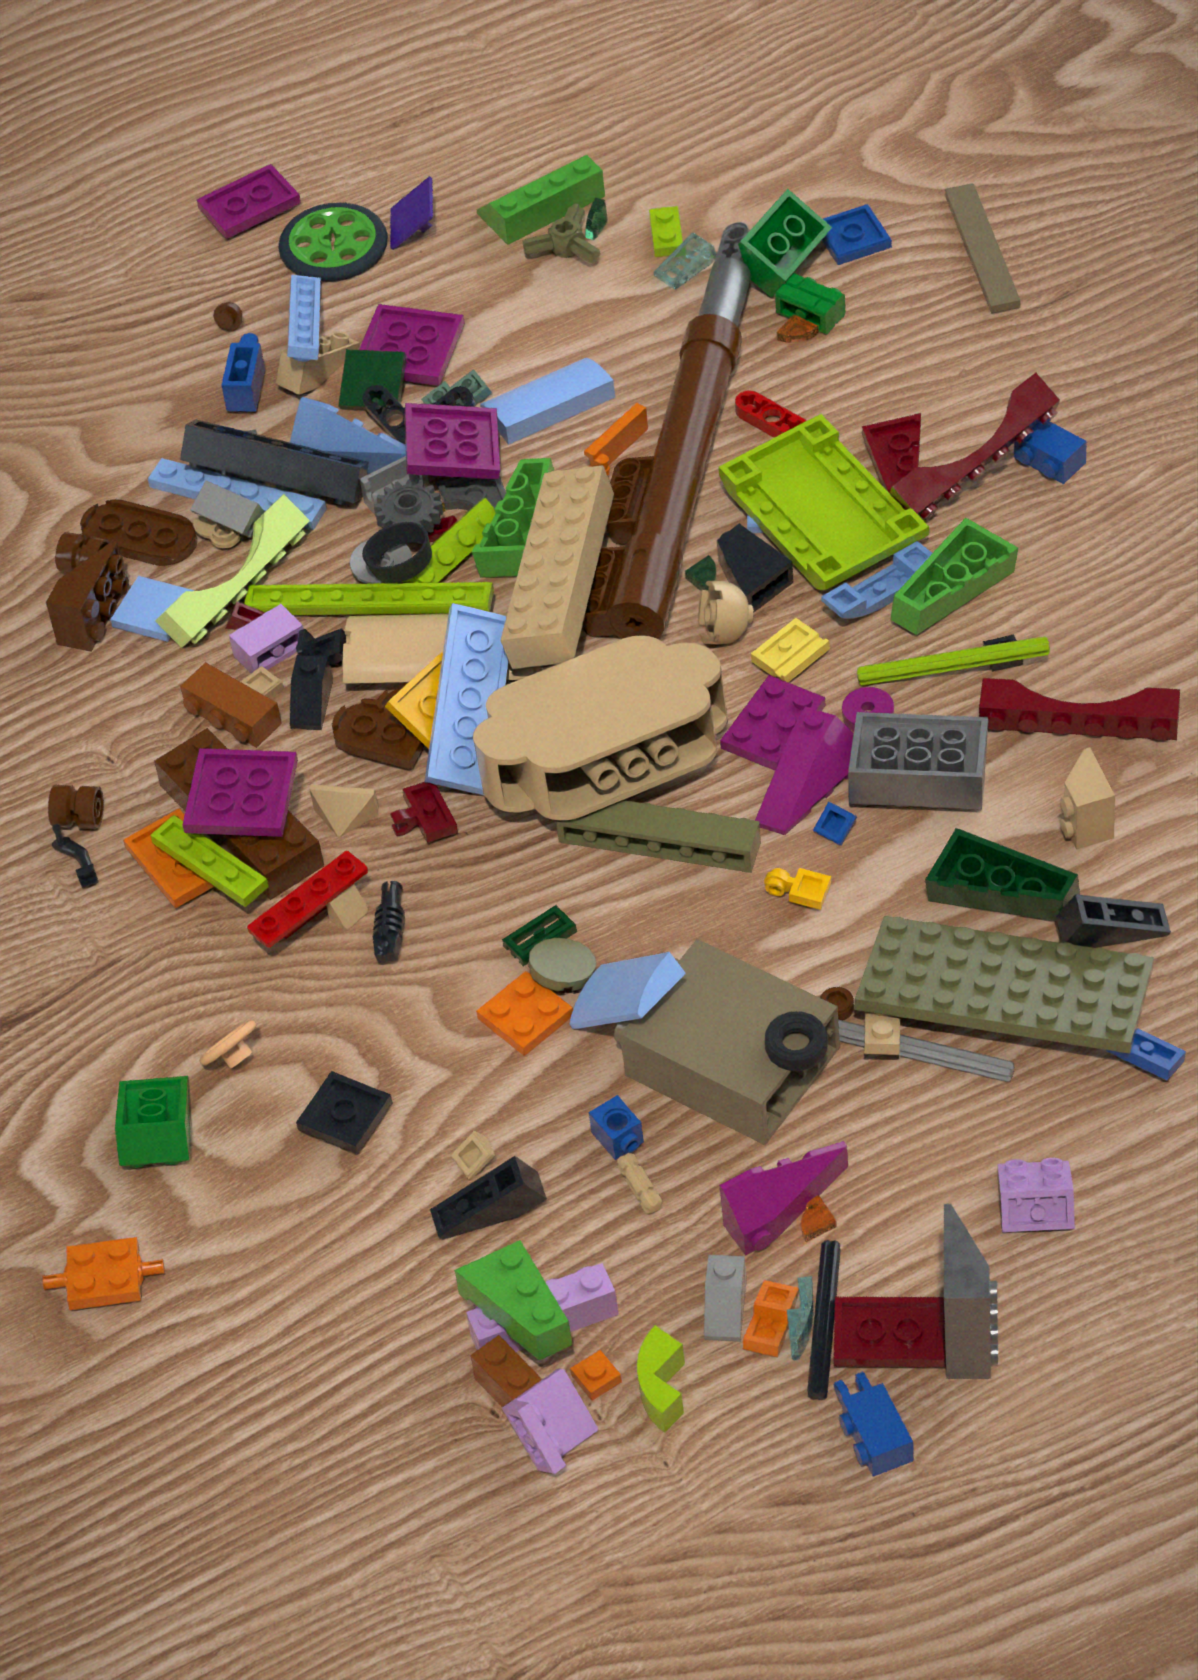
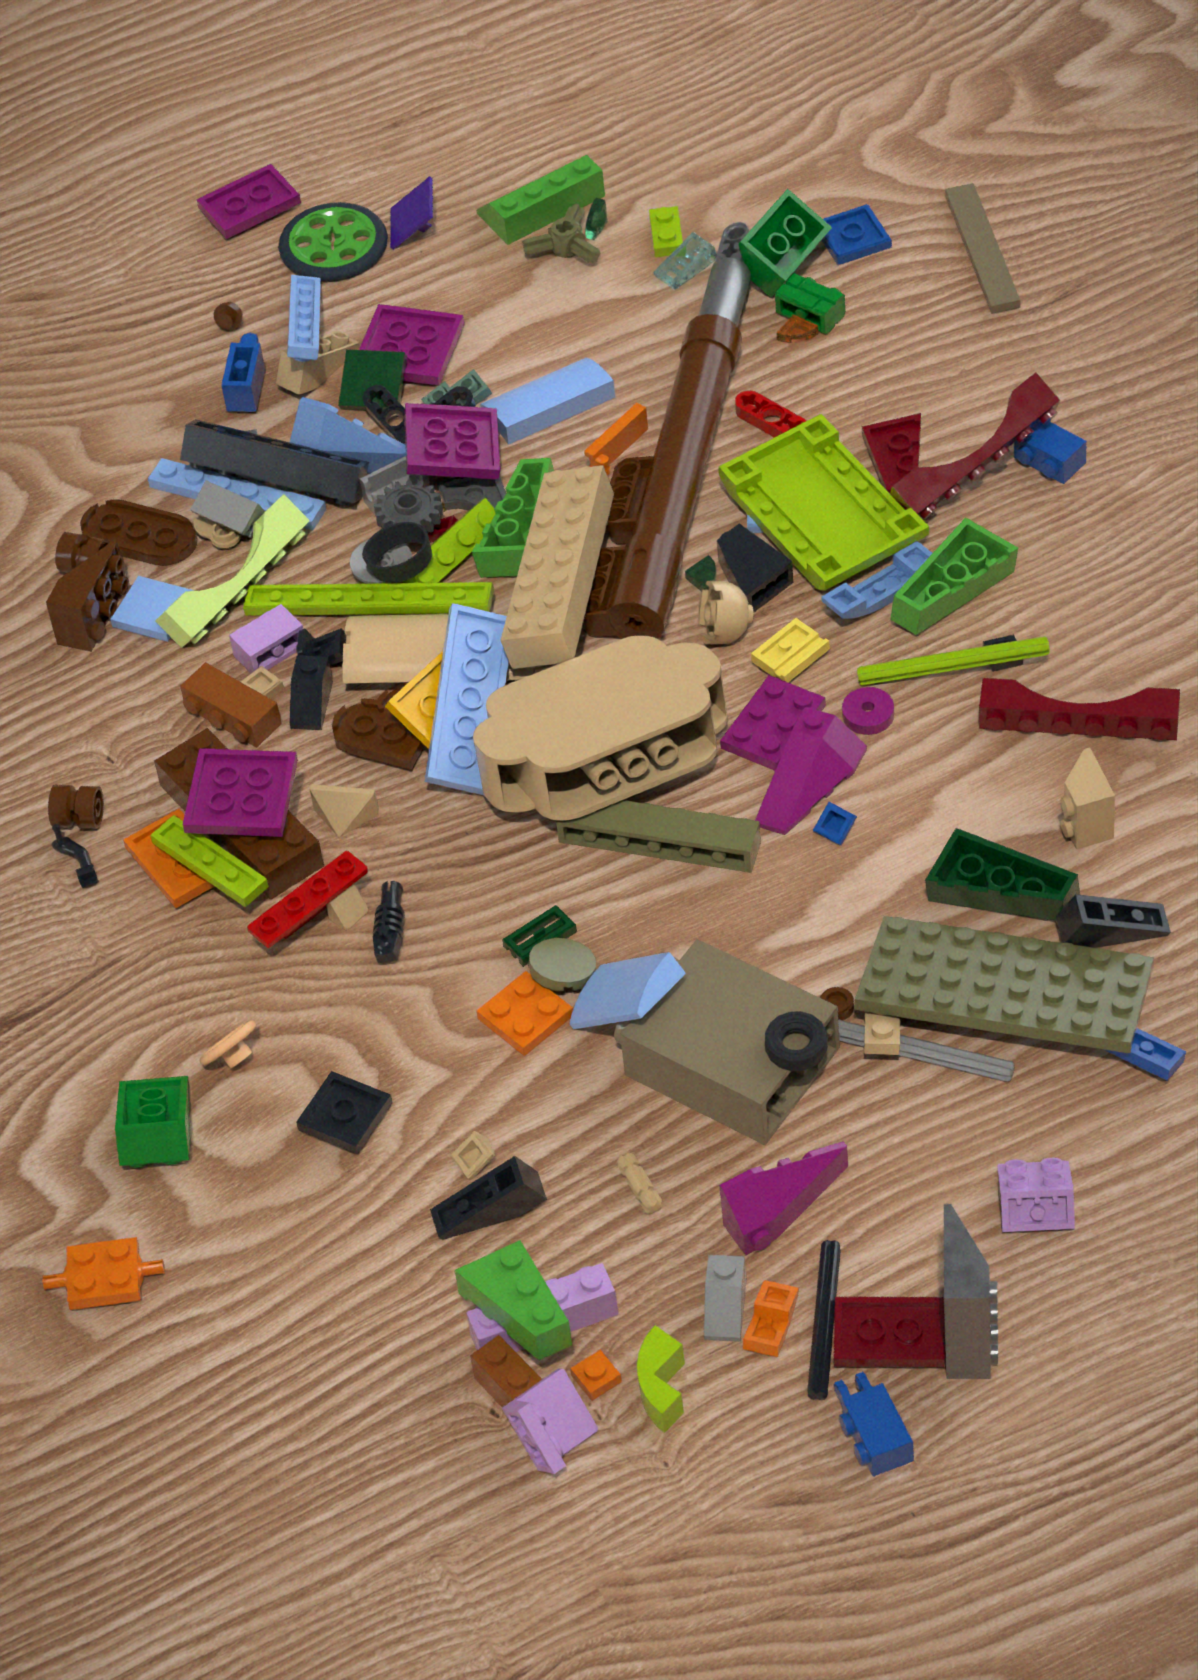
dark red piece [225,601,265,630] -> none
dark red plate [390,782,458,843] -> none
blue brick [588,1095,644,1160] -> none
yellow plate [764,868,831,910] -> none
clear light blue slope [787,1276,814,1360] -> none
clear orange tile [801,1195,837,1242] -> none
flat silver slope [848,712,988,809] -> none

